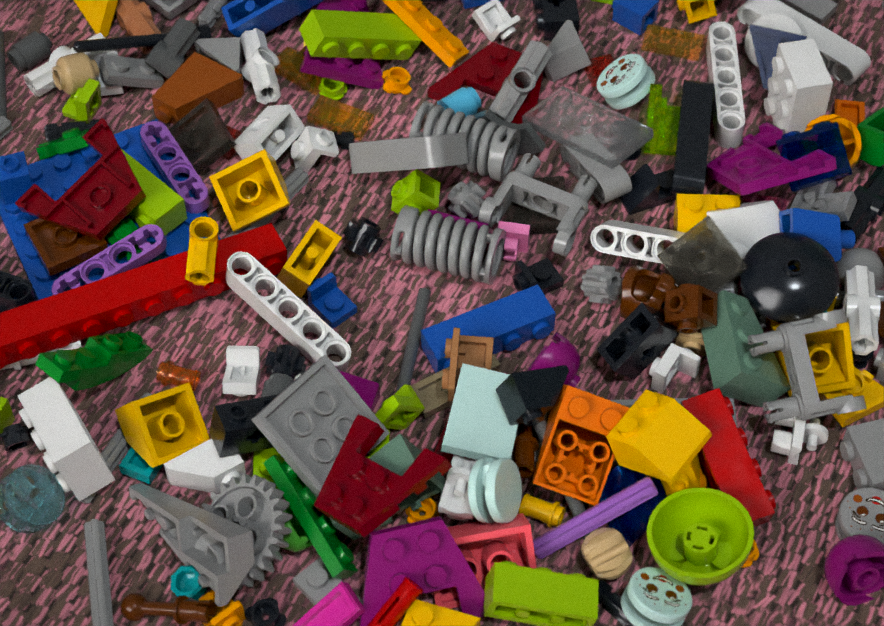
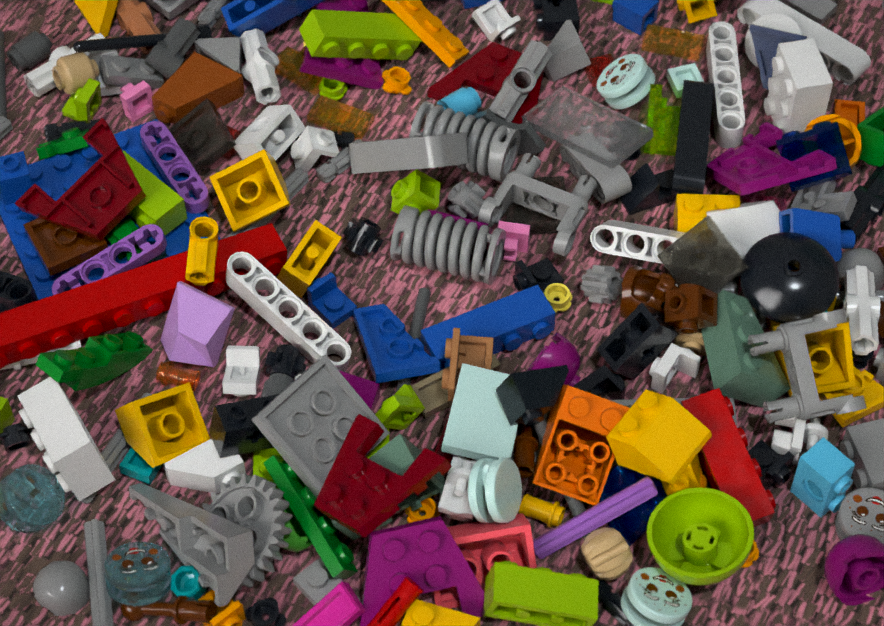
none -> light grey hair [32,560,90,616]
none -> clear light blue head [104,542,172,606]
none -> bright pink tile [119,80,154,123]
none -> lavender slope [160,281,235,367]
none -> light grey axle [316,139,363,183]
none -> blue wing [353,304,441,384]
none -> light yellow plate [543,283,572,313]
none -> black bracket [574,365,626,400]
none -> light aqua plate [666,63,704,98]
none -> black bracket [748,440,794,490]
none -> medium azure brick [790,437,855,518]

